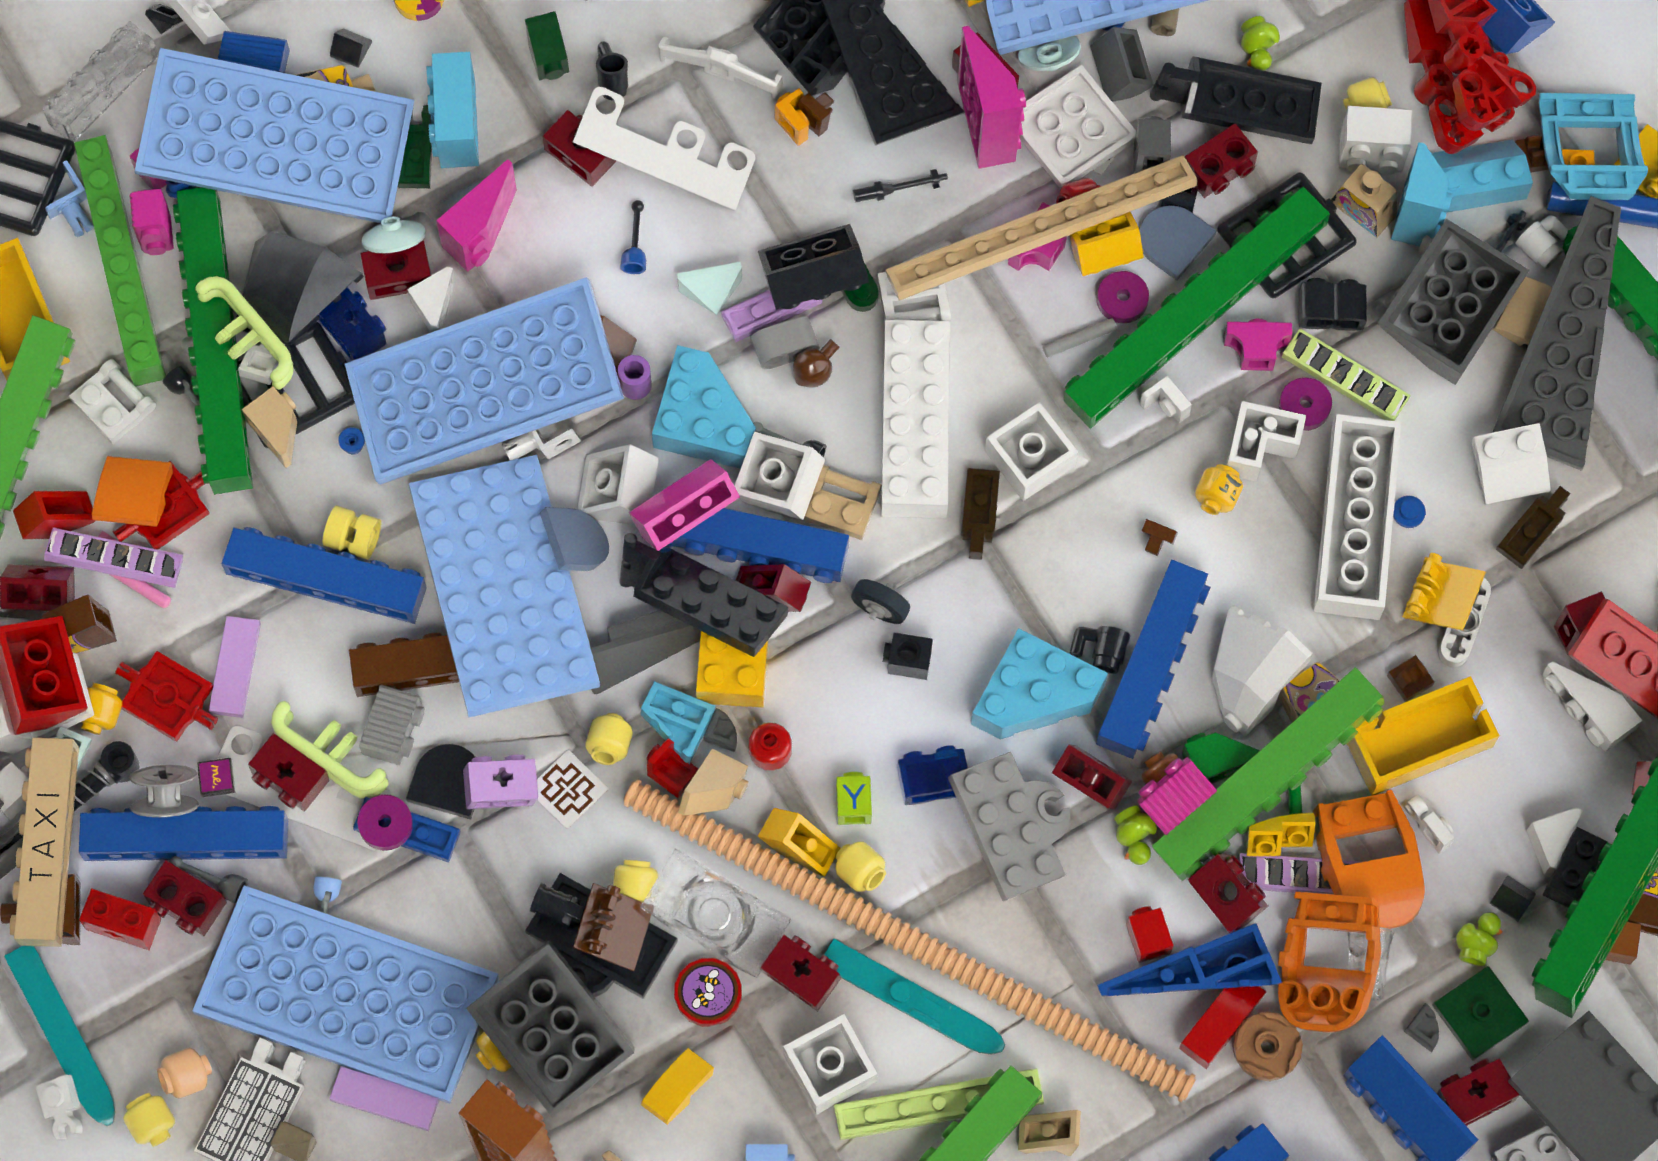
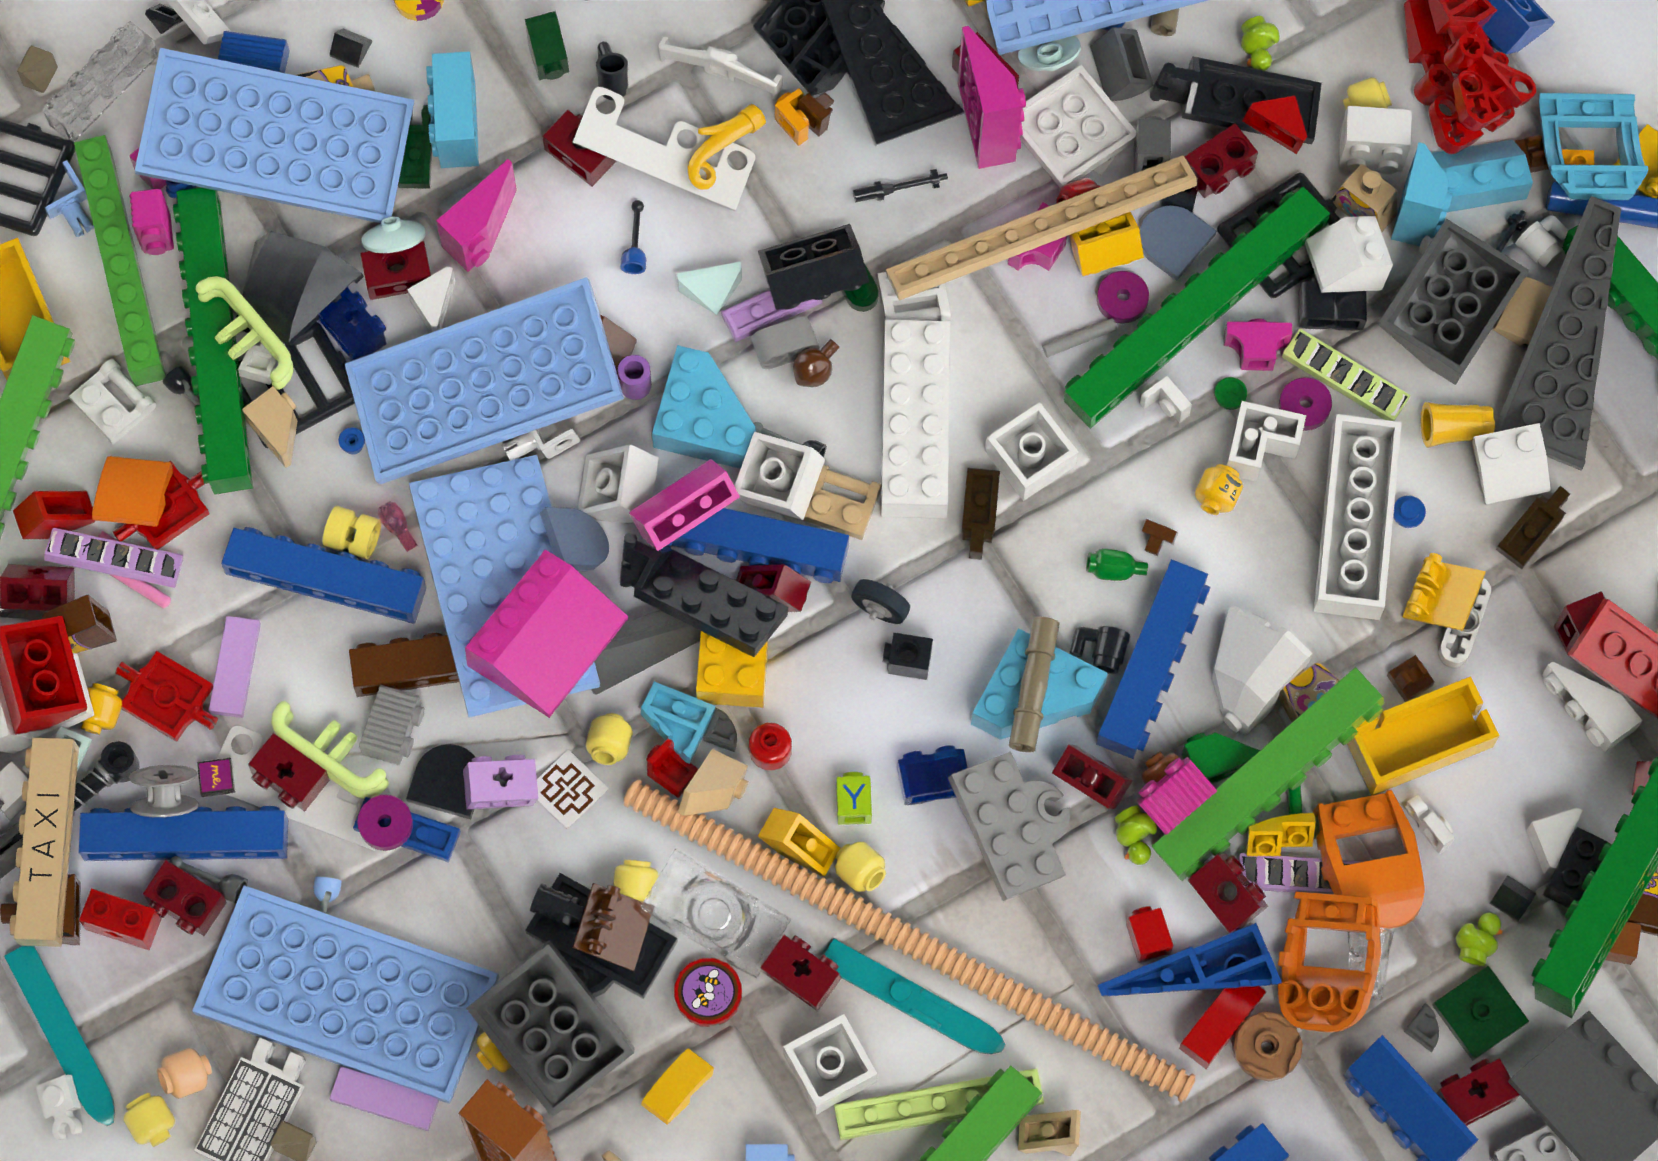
none -> dark tan slope [17,45,58,93]
none -> clear pink rock [378,501,418,552]
none -> dark pink slope [465,550,628,718]
none -> yellow plant [688,104,766,190]
none -> dark tan piece [1008,617,1060,752]
none -> green plant [1086,549,1148,581]
none -> green piece [1214,377,1247,410]
none -> red slope [1242,96,1307,154]
none -> white slope [1305,216,1393,293]
none -> yellow plant [1421,402,1495,448]

